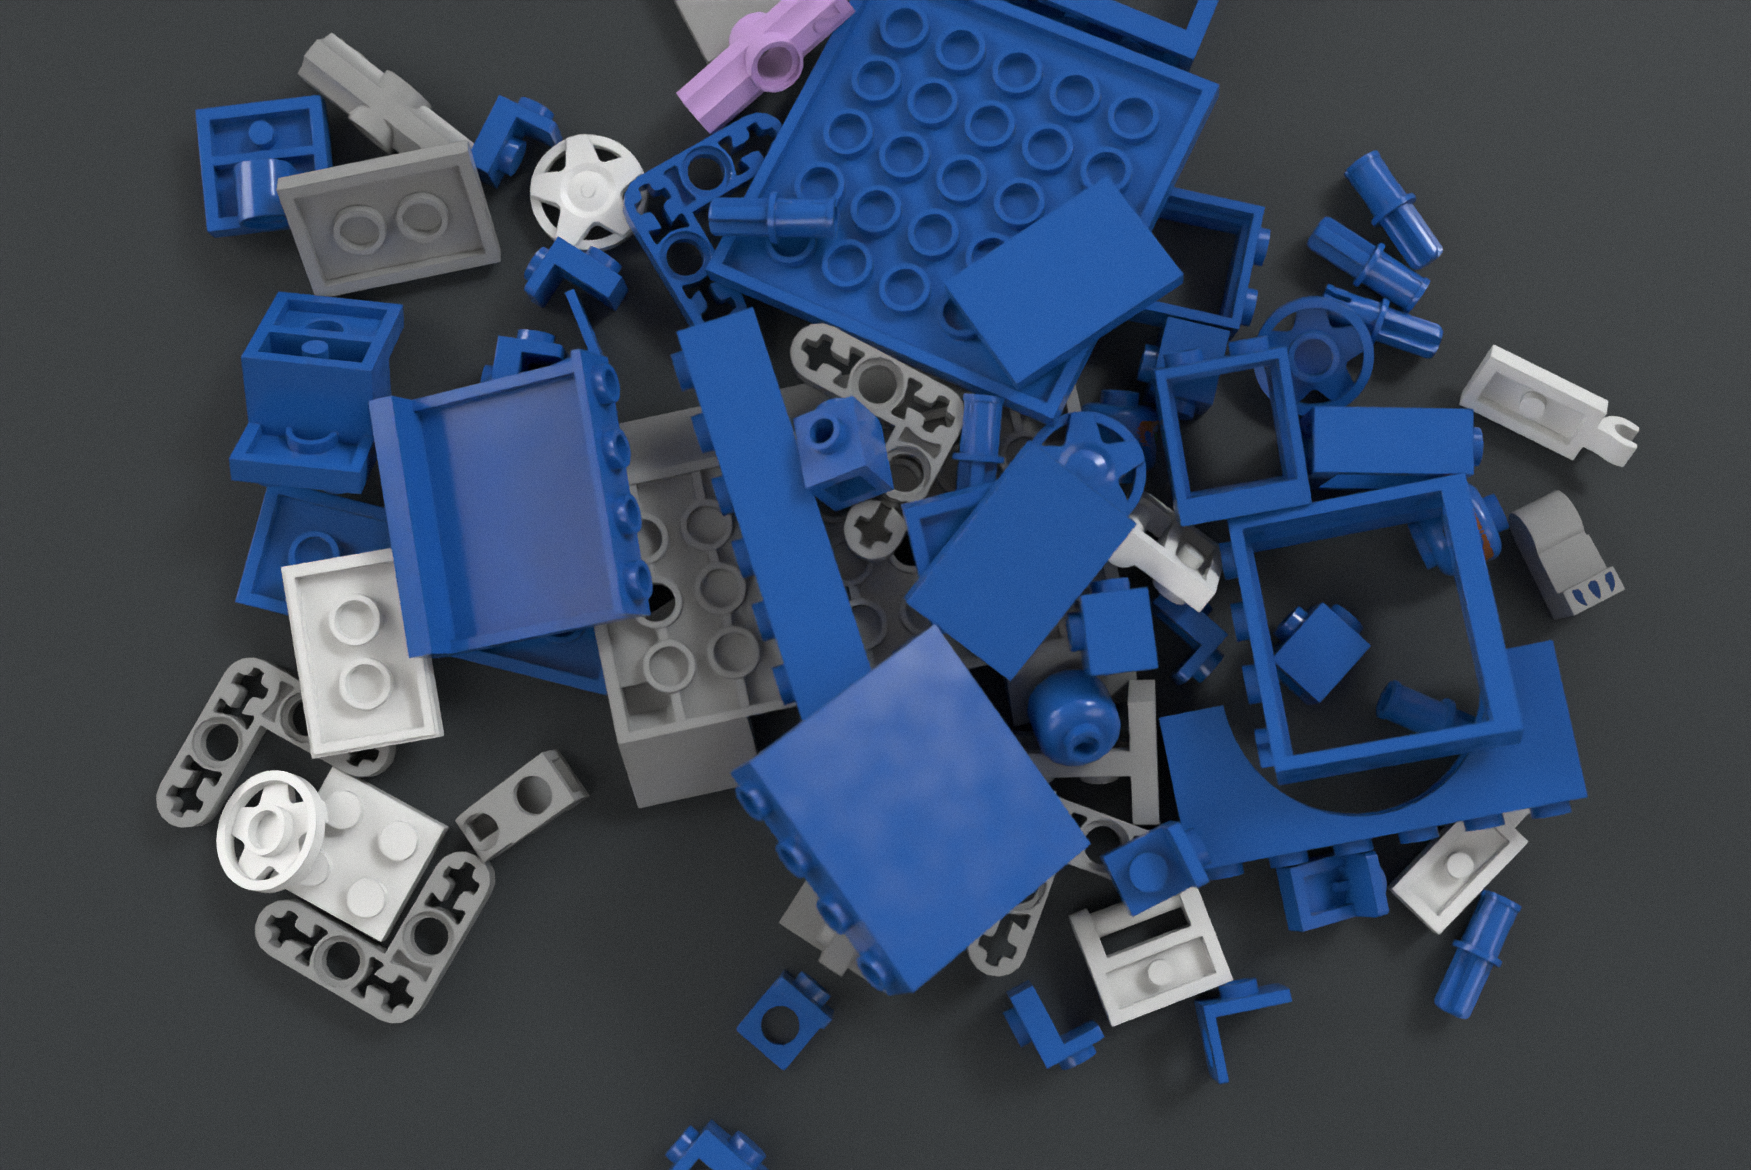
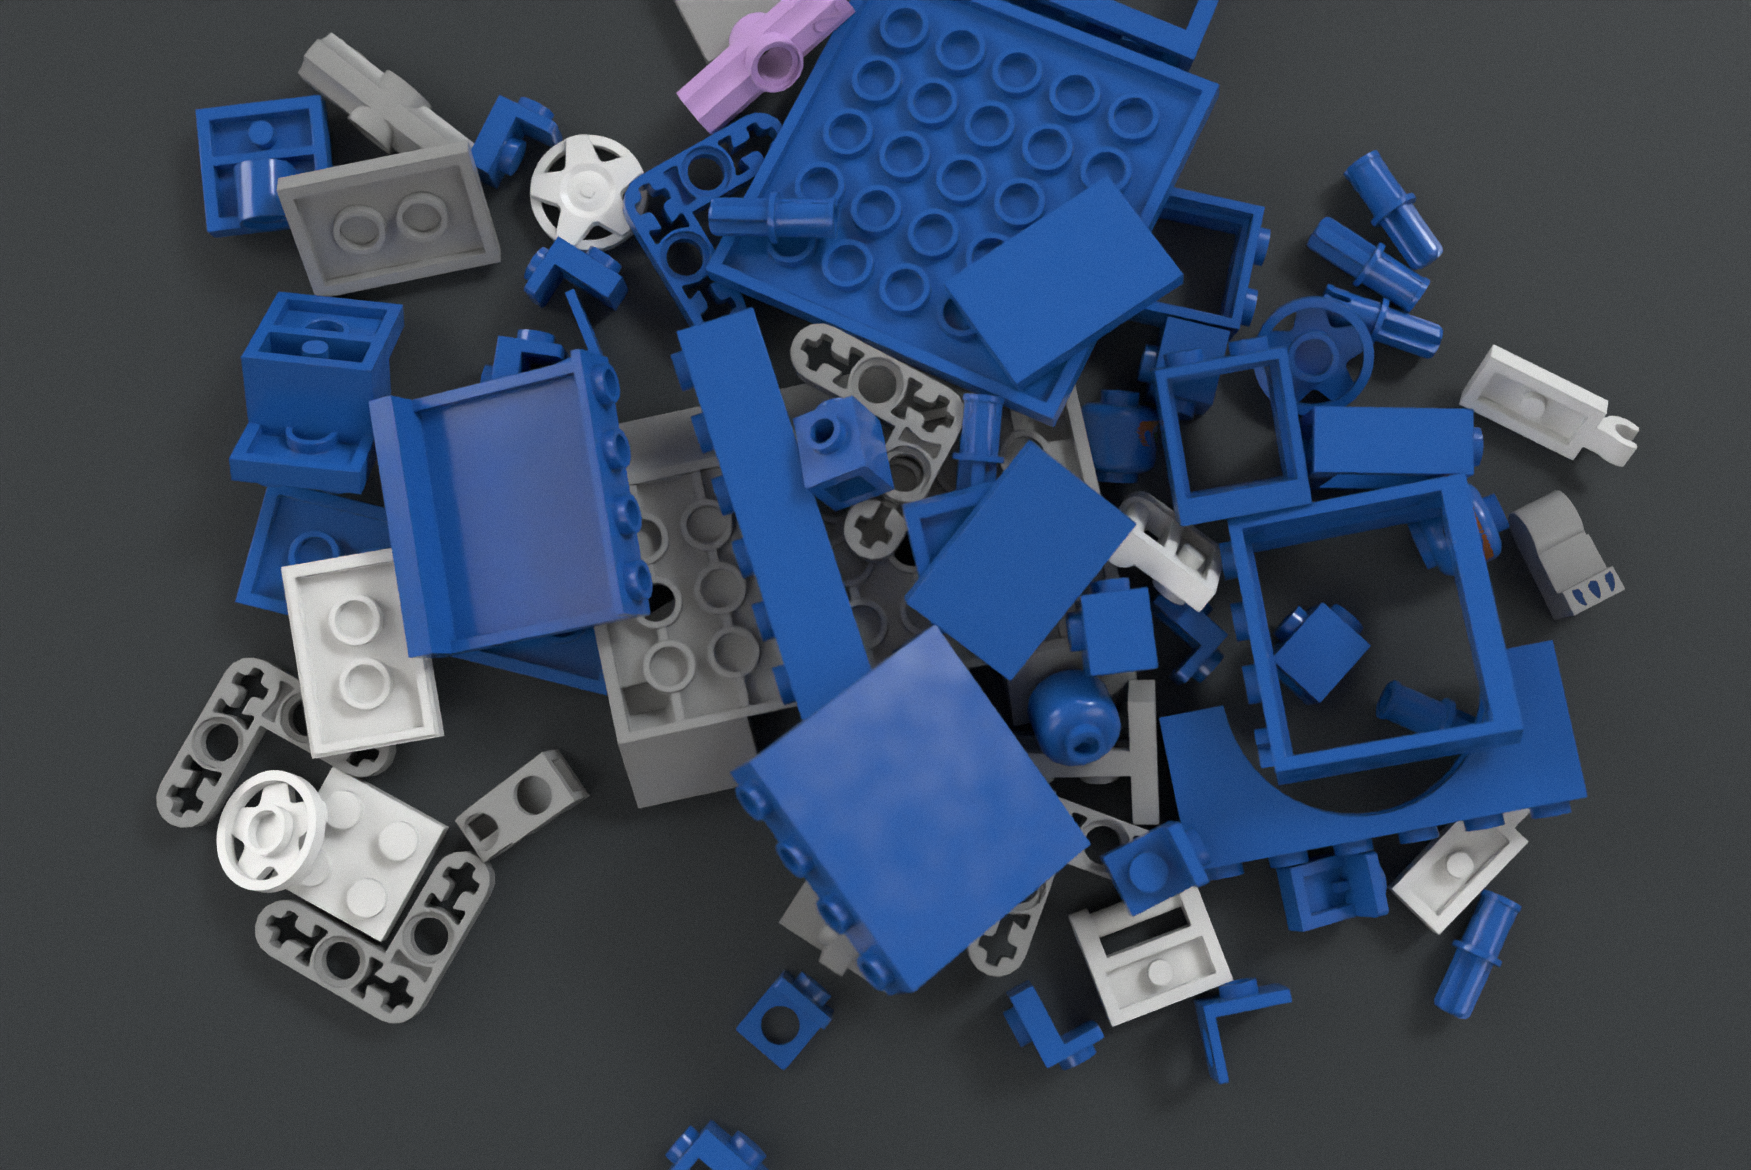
blue wheel [1032,411,1146,516] -> none

